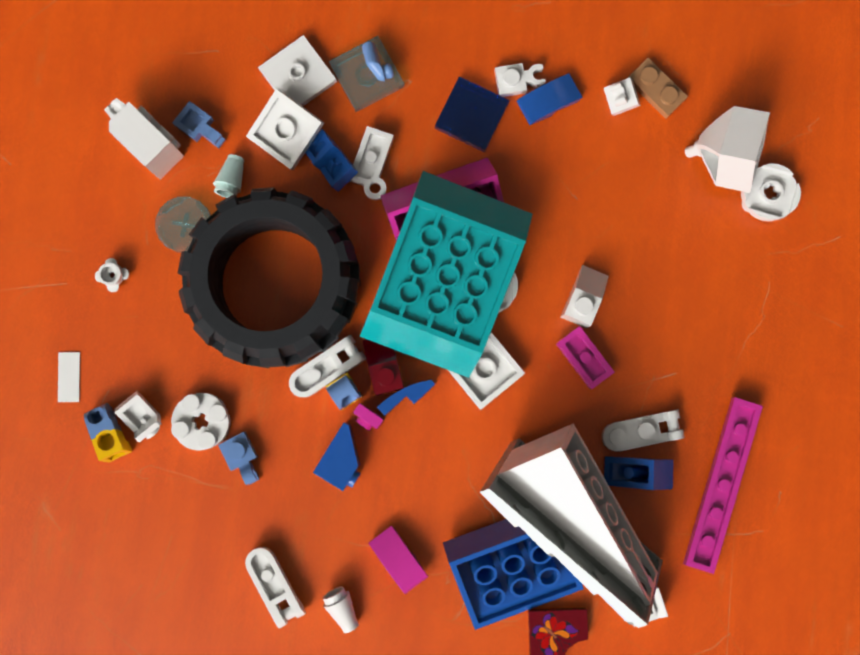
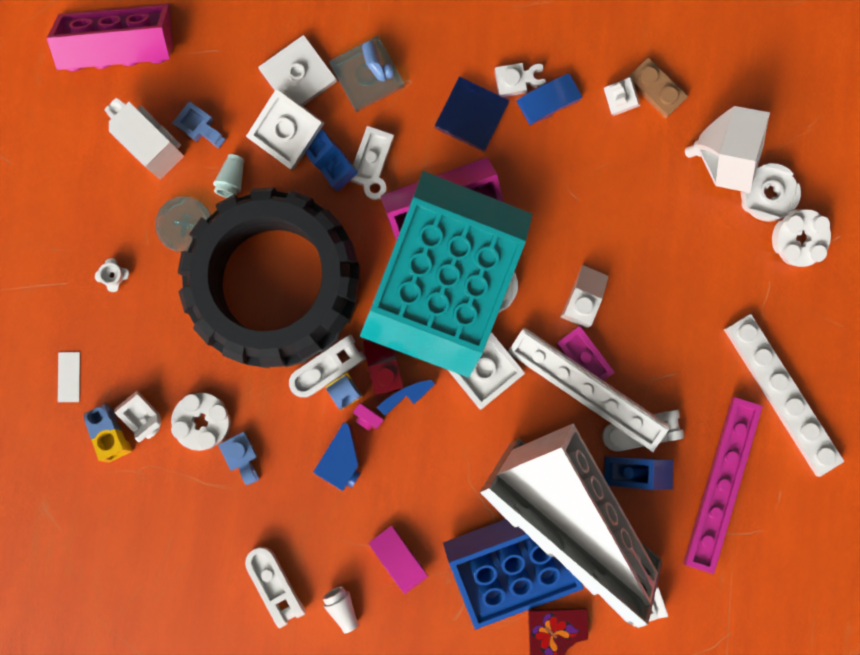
none -> dark pink slope [47,4,173,71]
none -> white tile [508,328,671,452]
none -> white plate [724,314,844,477]
none -> white plate [772,209,831,267]

